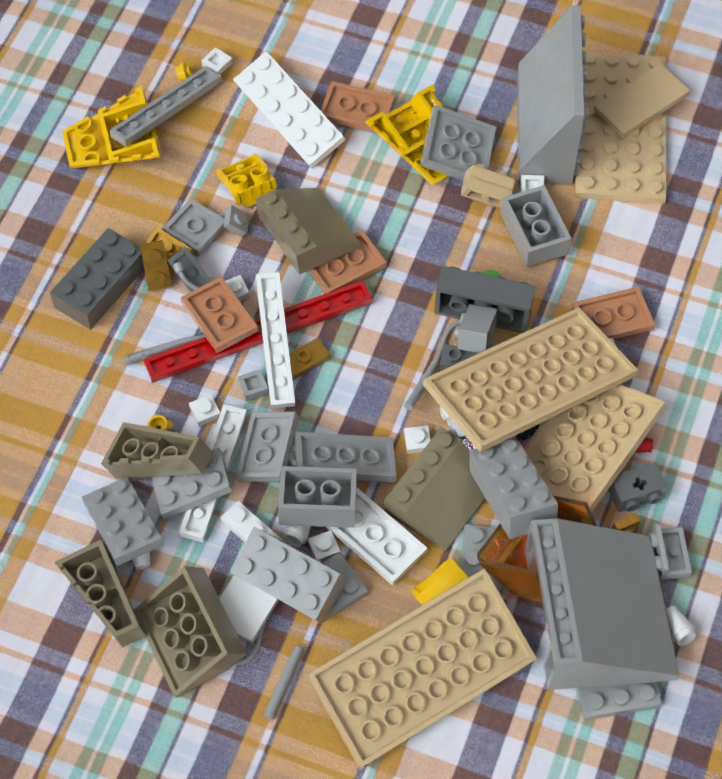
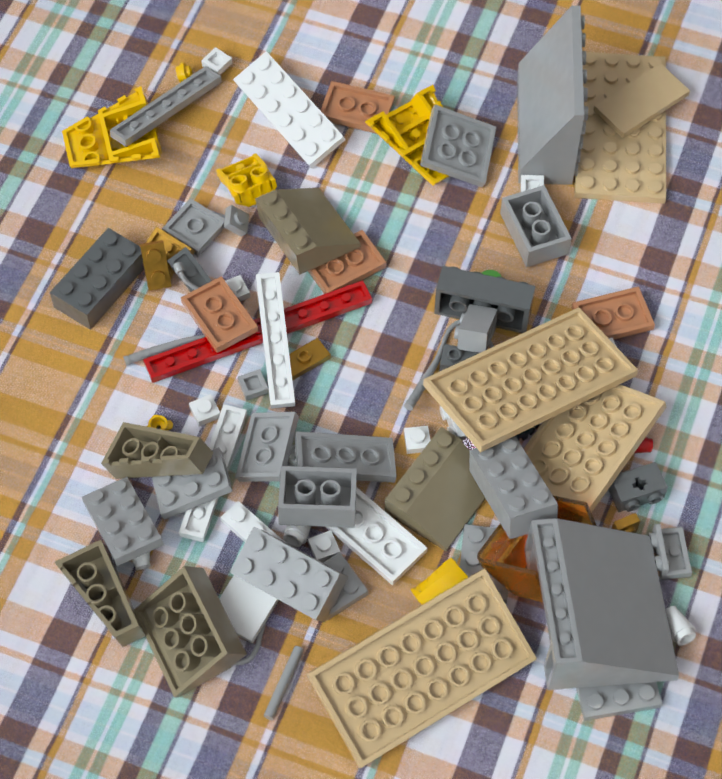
tan brick [461,164,515,209] -> none

